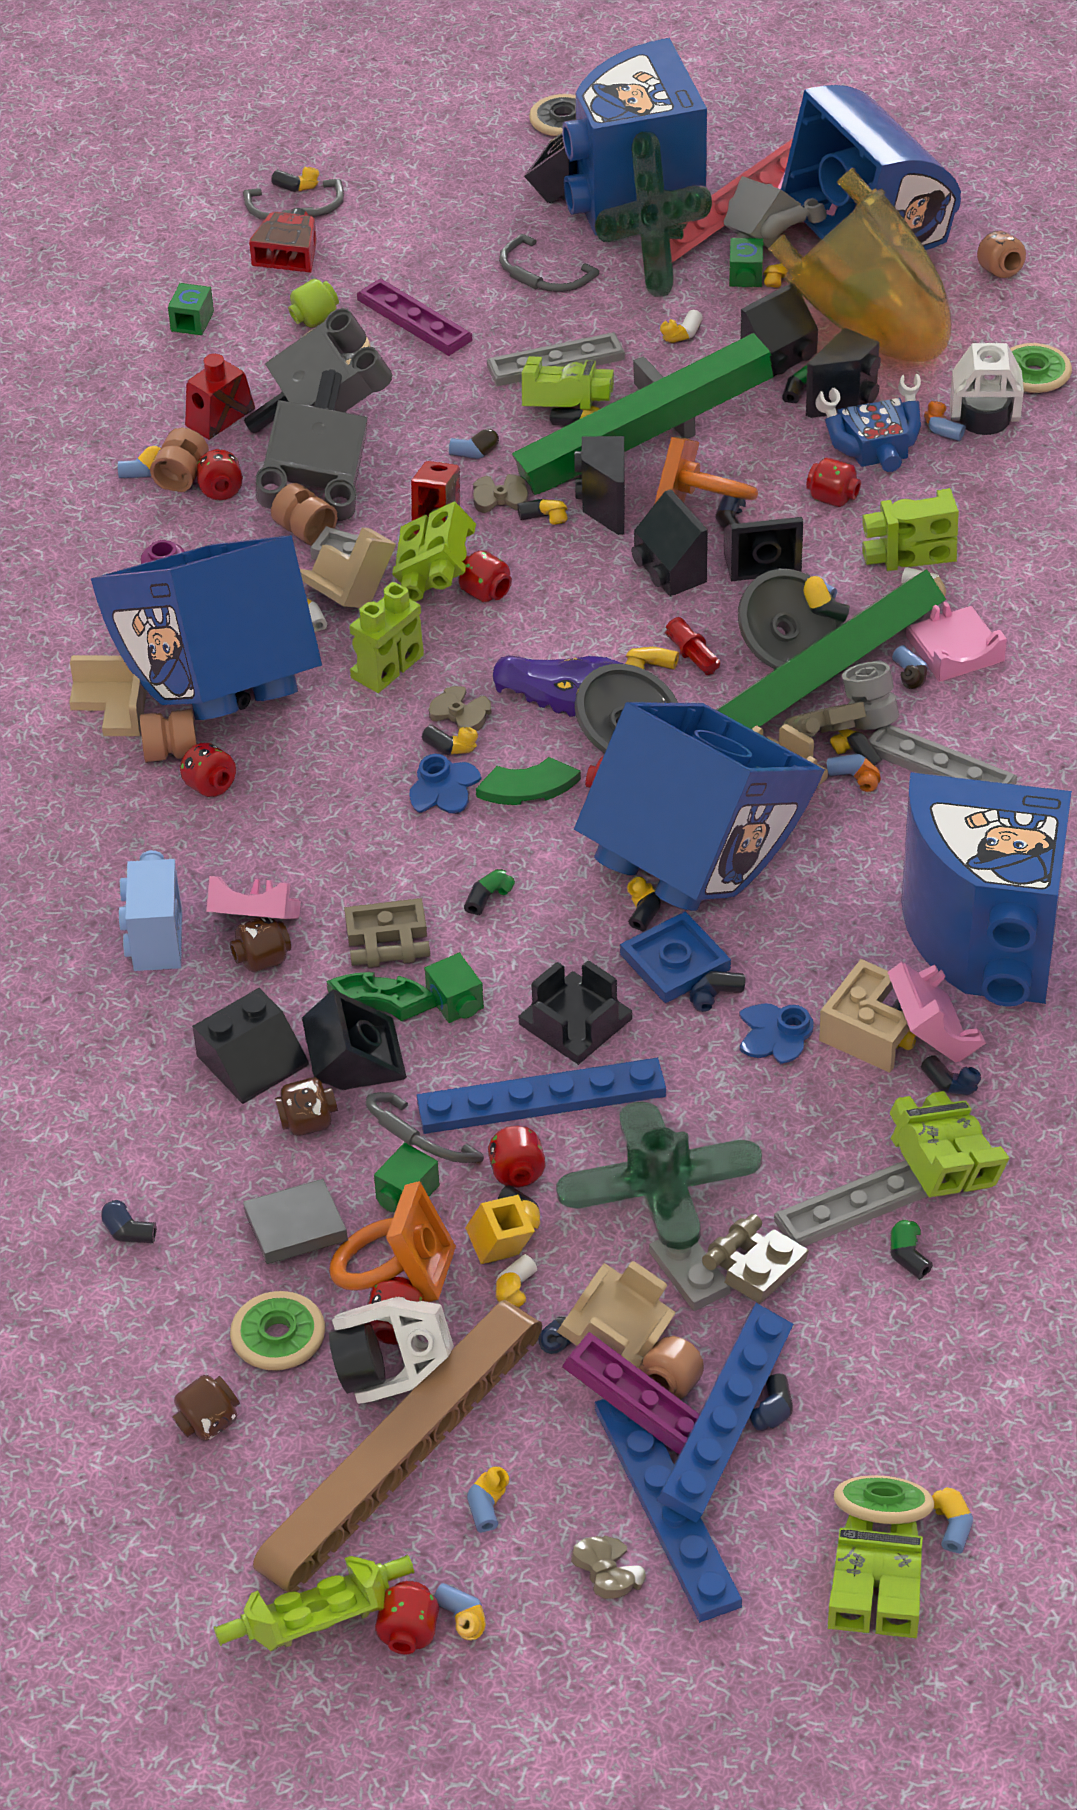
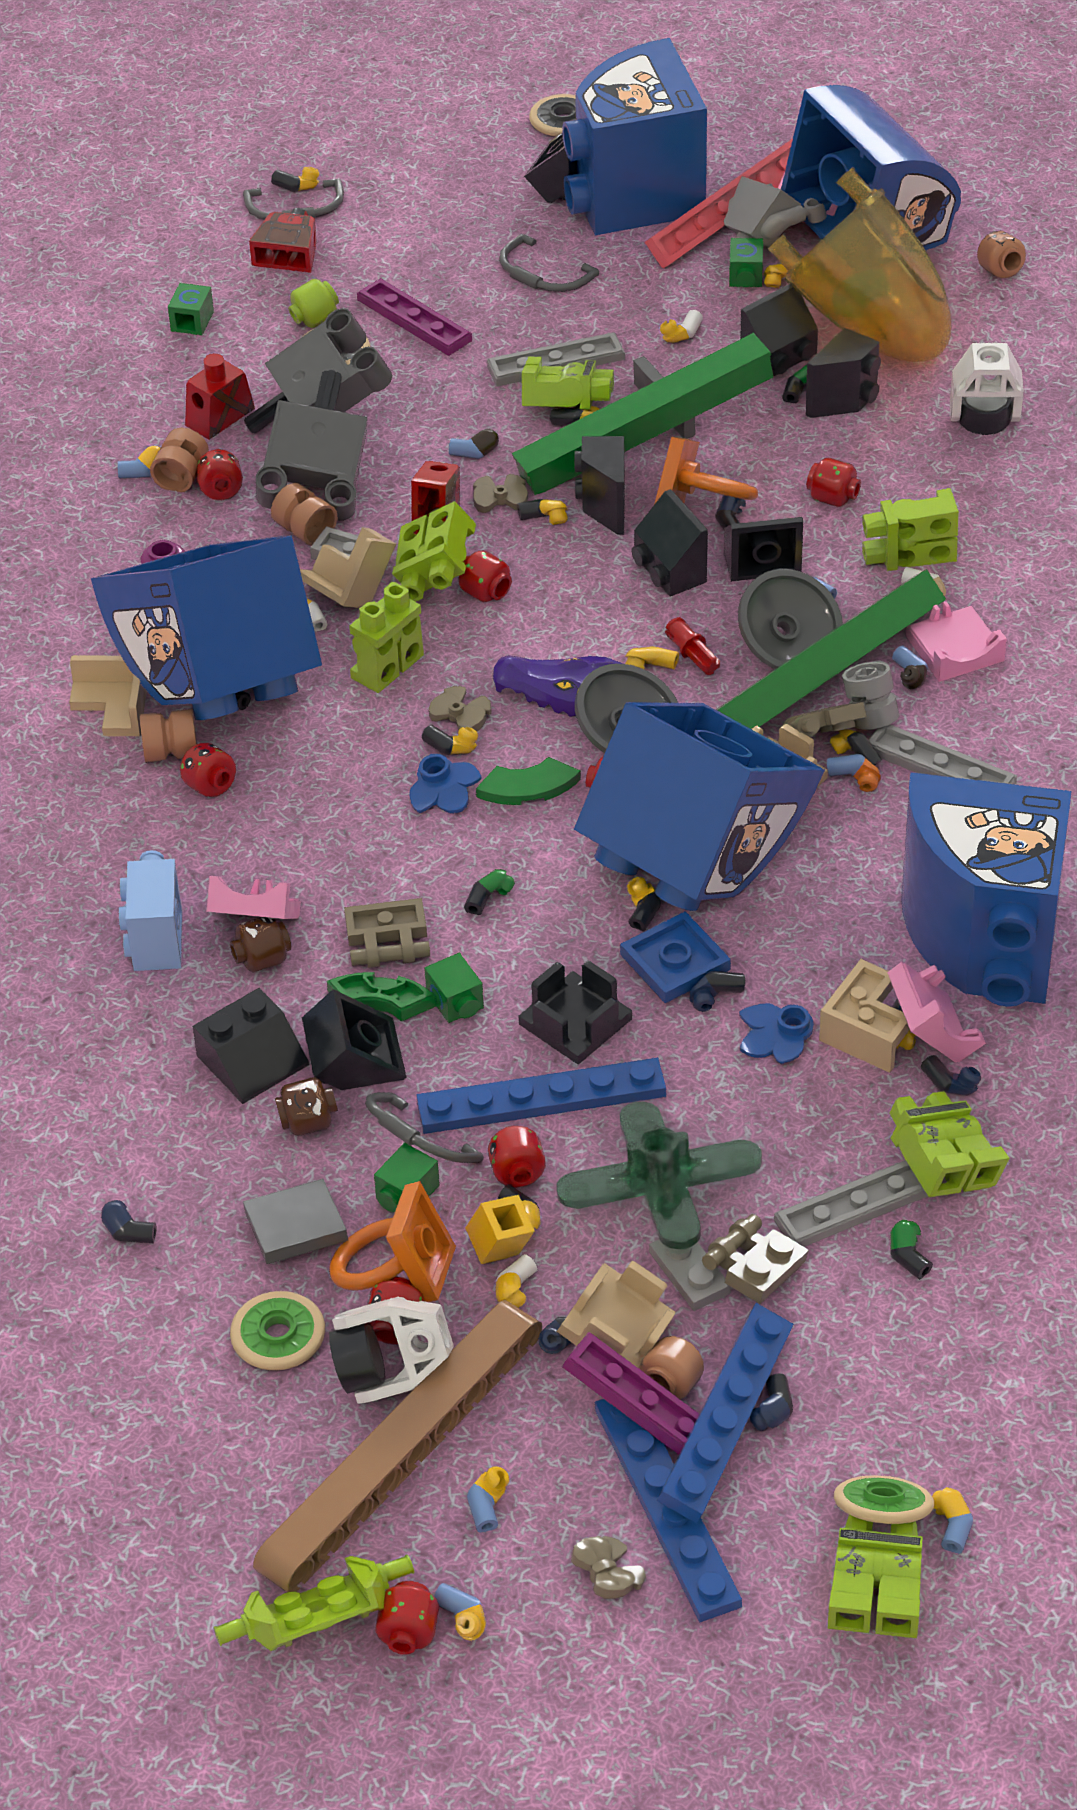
reddish brown head [172,1375,240,1441] -> none
clear green piece [595,132,712,297] -> none
arm [803,576,850,623] -> none
blue torso [816,374,921,472] -> none
medium blue arm [924,401,966,441] -> none
bright green wheel [1010,343,1072,393] -> none

